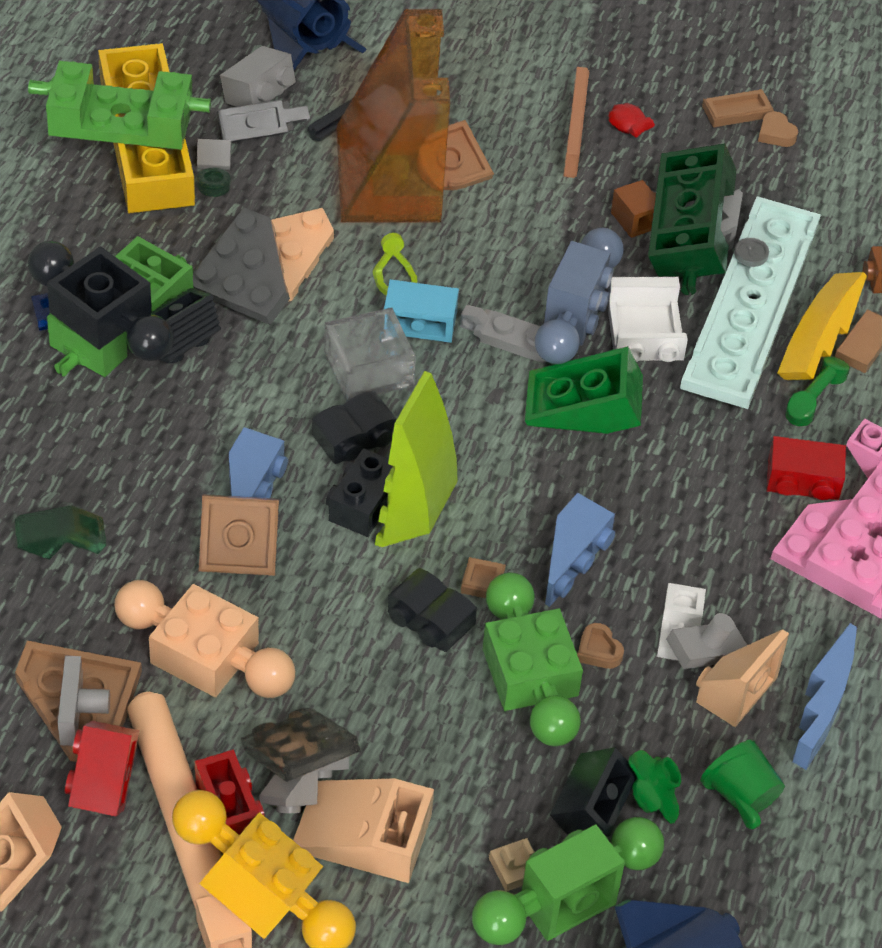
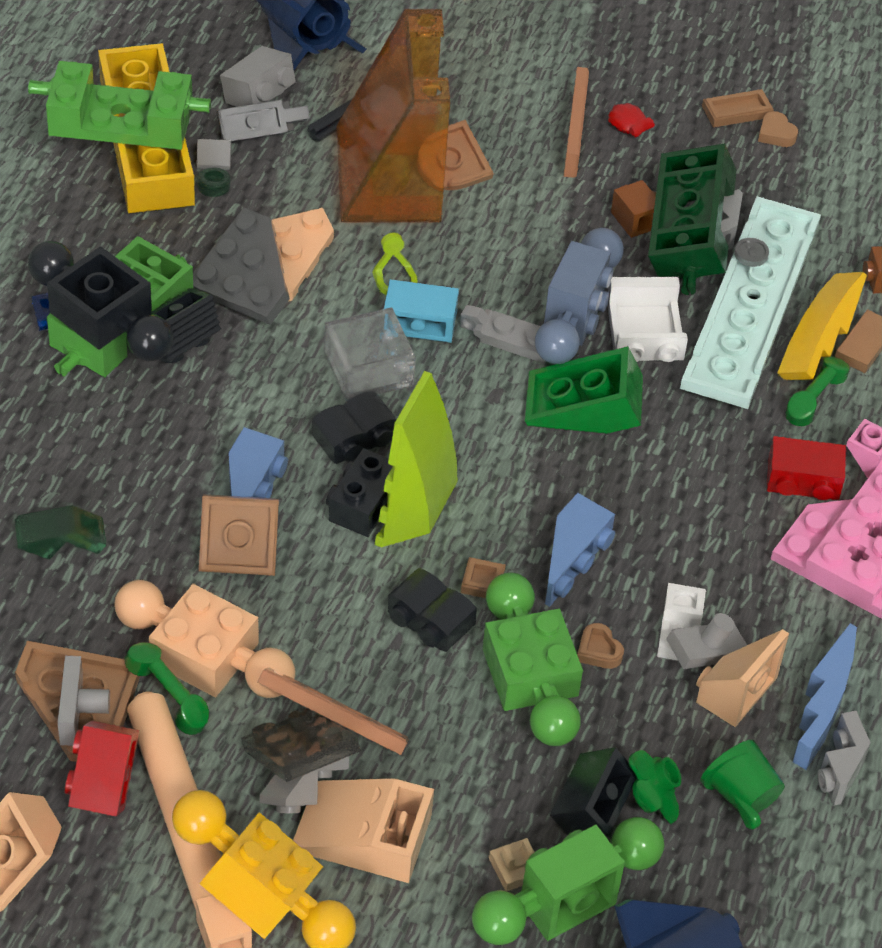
red brick [195,749,265,854] -> none
none -> green bar [125,642,209,735]
none -> nougat tile [257,668,409,755]
none -> light grey slope [817,711,871,806]

